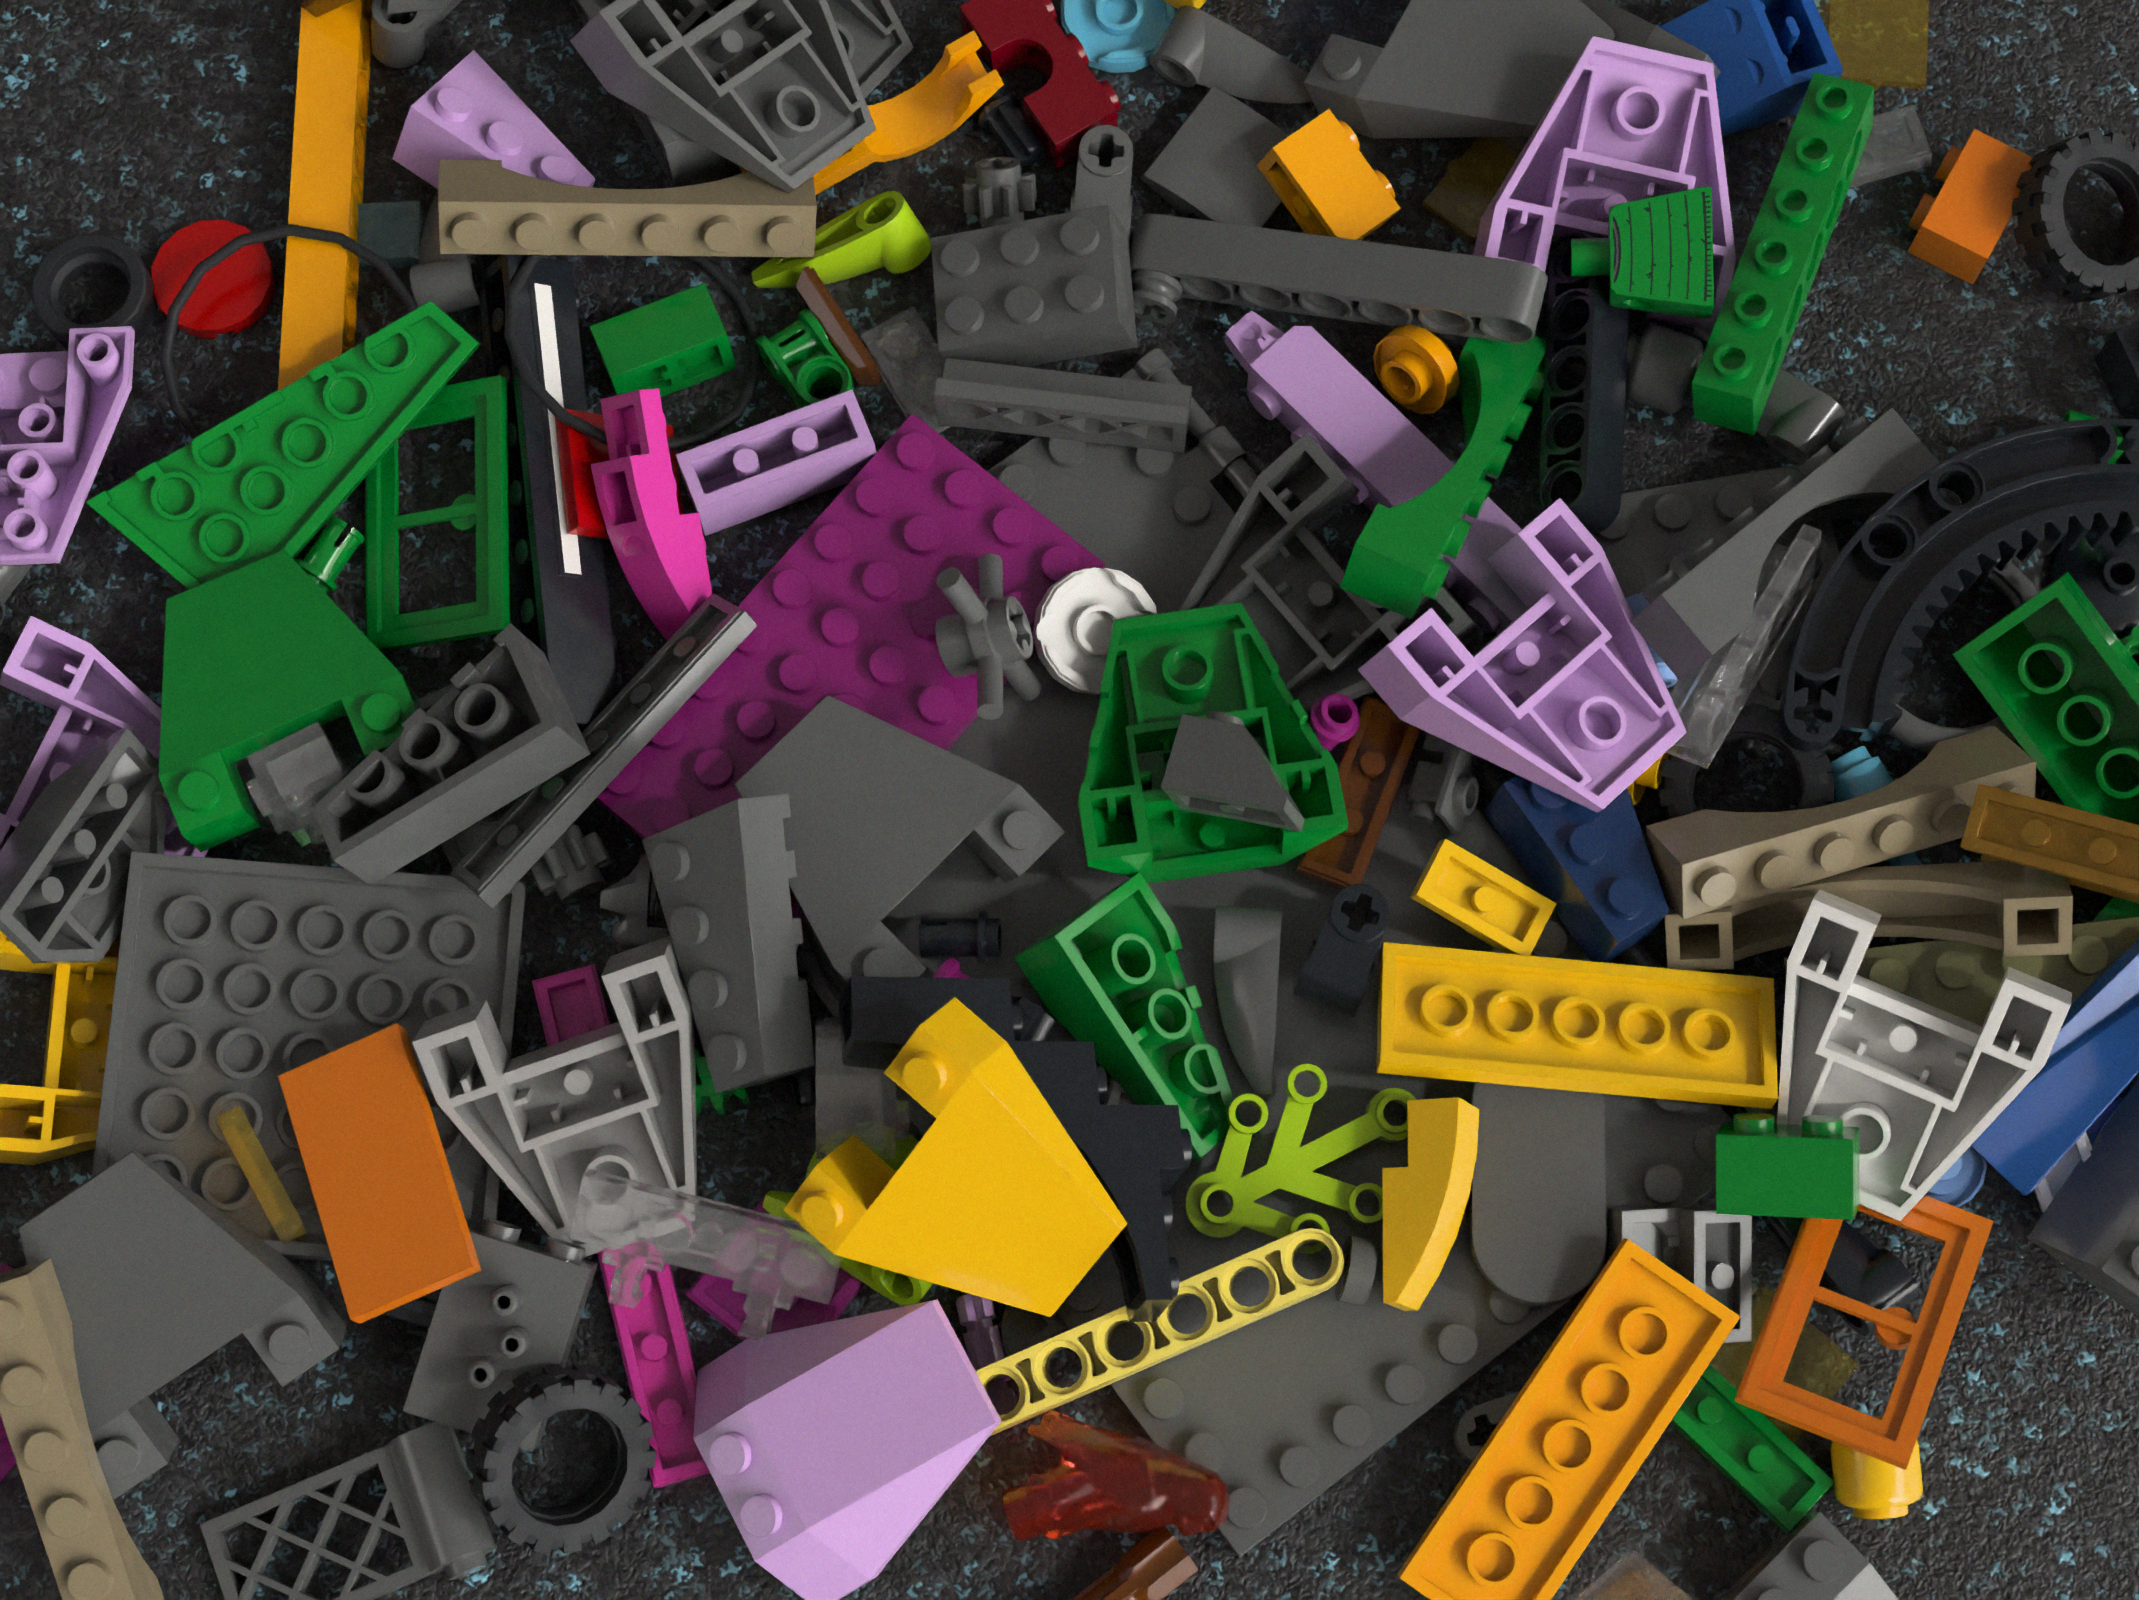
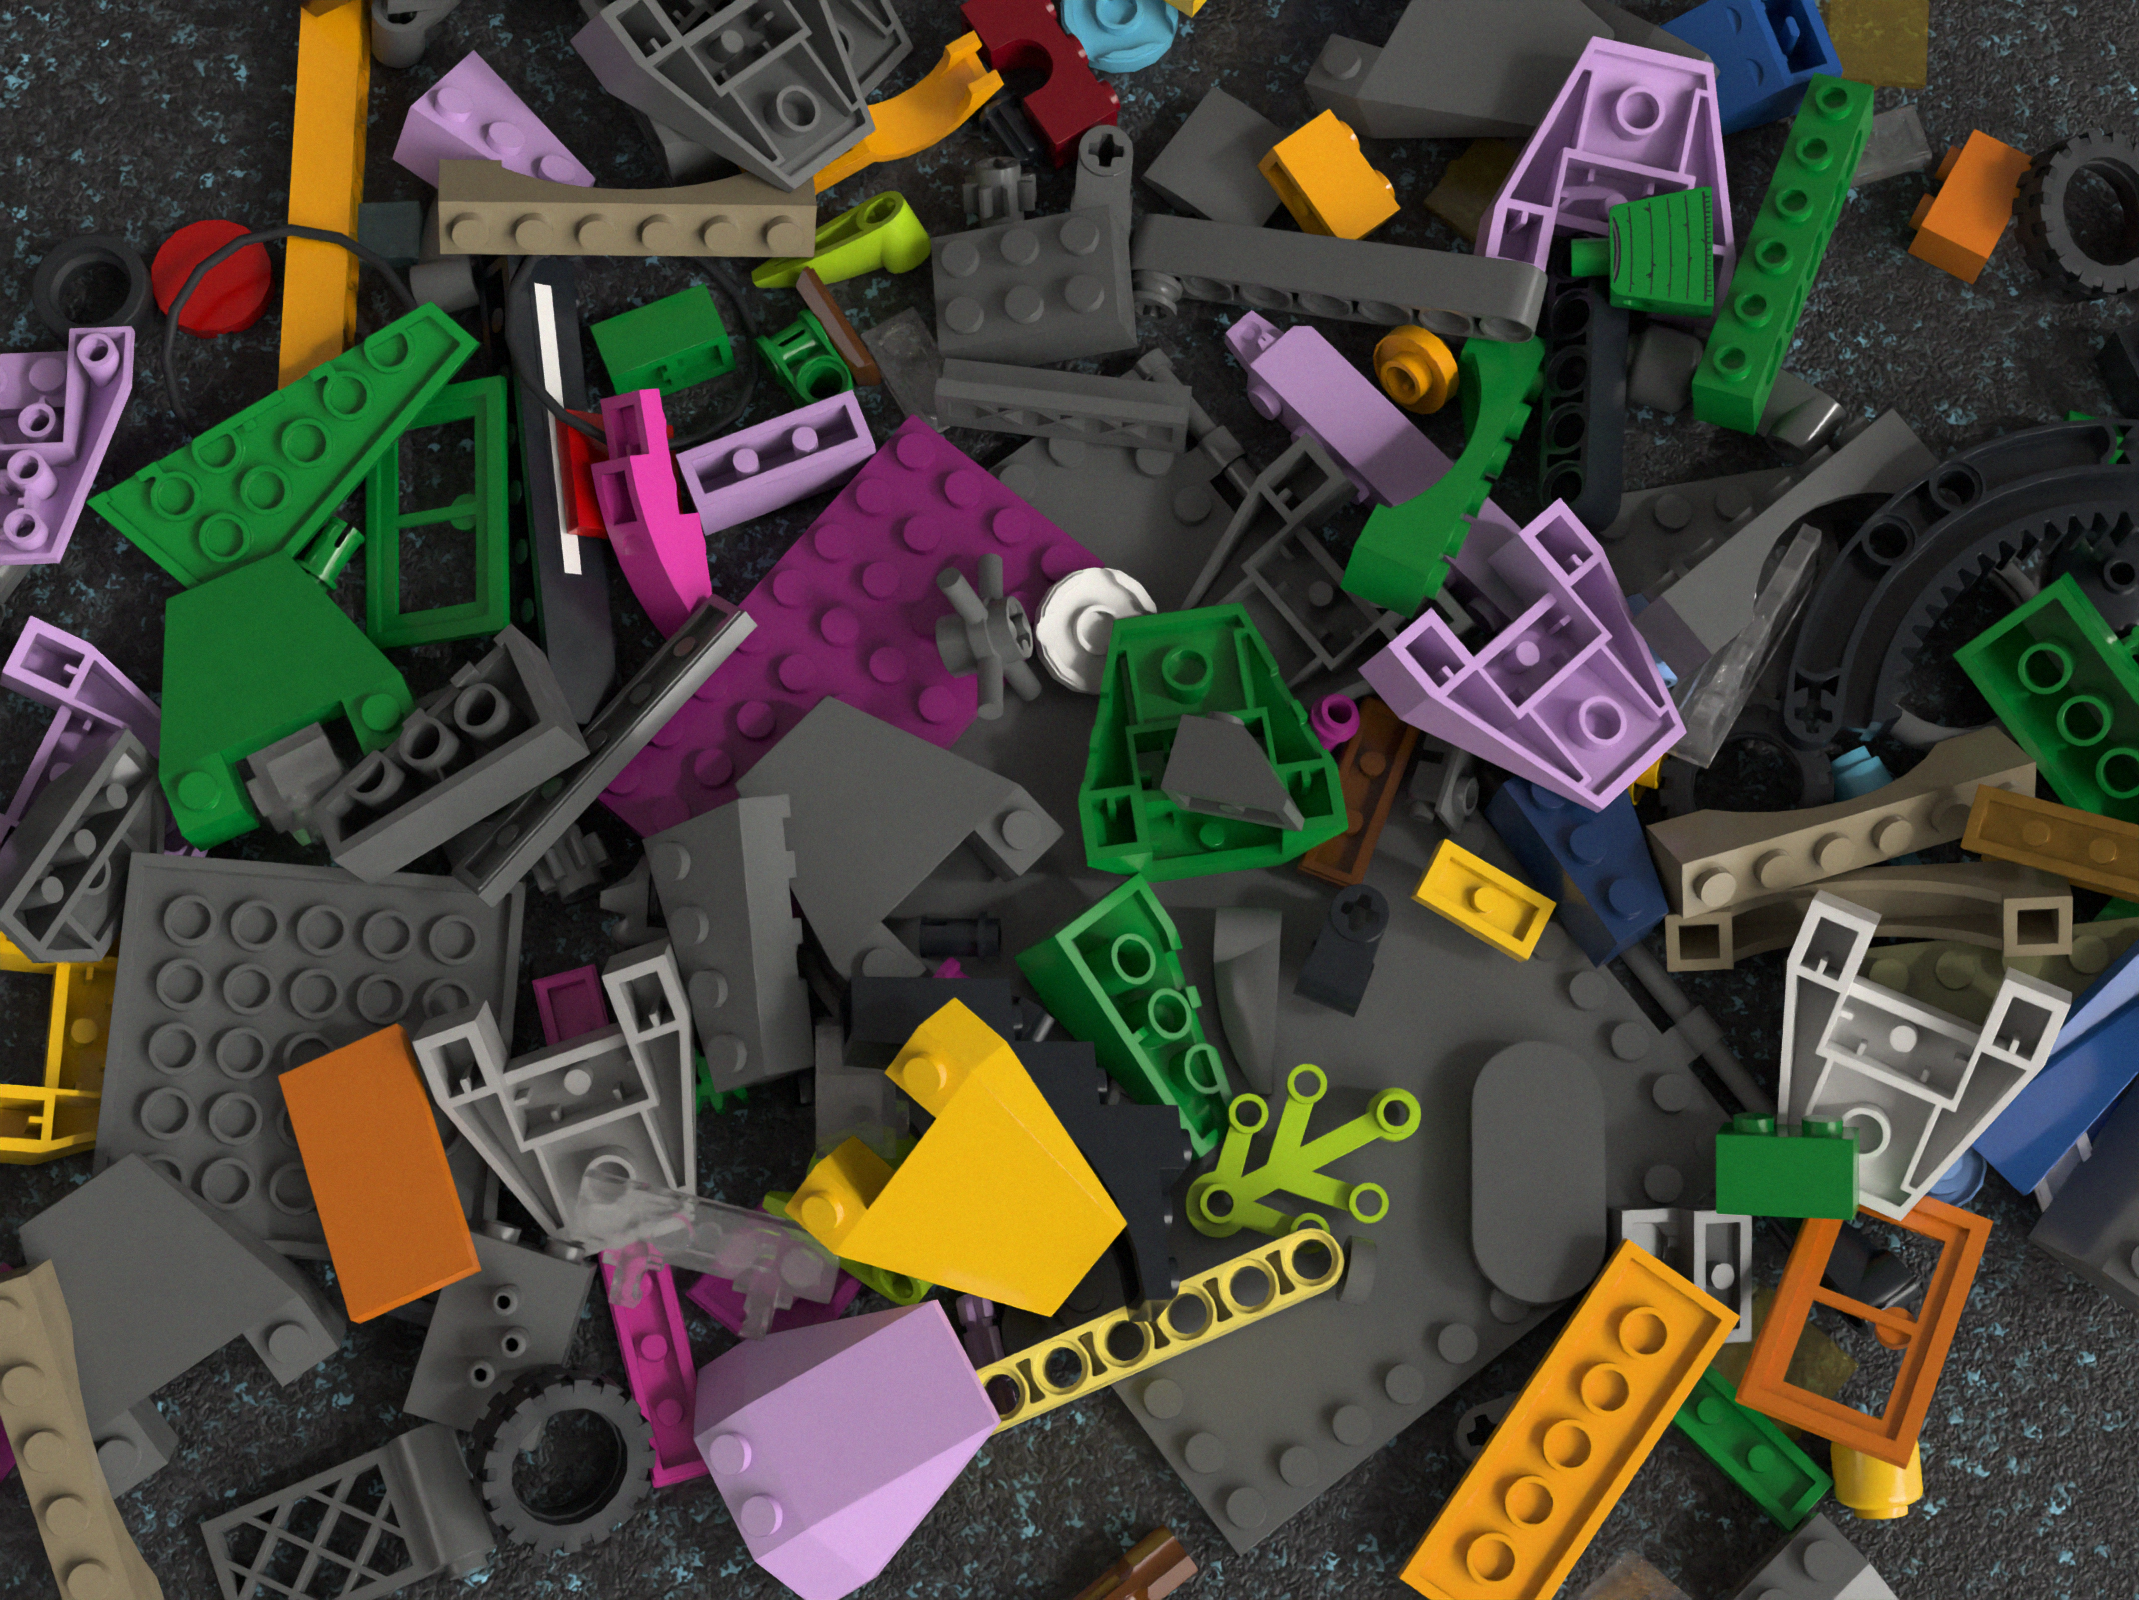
clear yellow tile [217,1105,307,1243] -> none
clear red animal [1003,1410,1230,1542] -> none
dark grey piece [1149,6,1313,104] -> none
yellow plate [1376,942,1778,1109] -> none
yellow slope [1382,1097,1479,1311] -> none

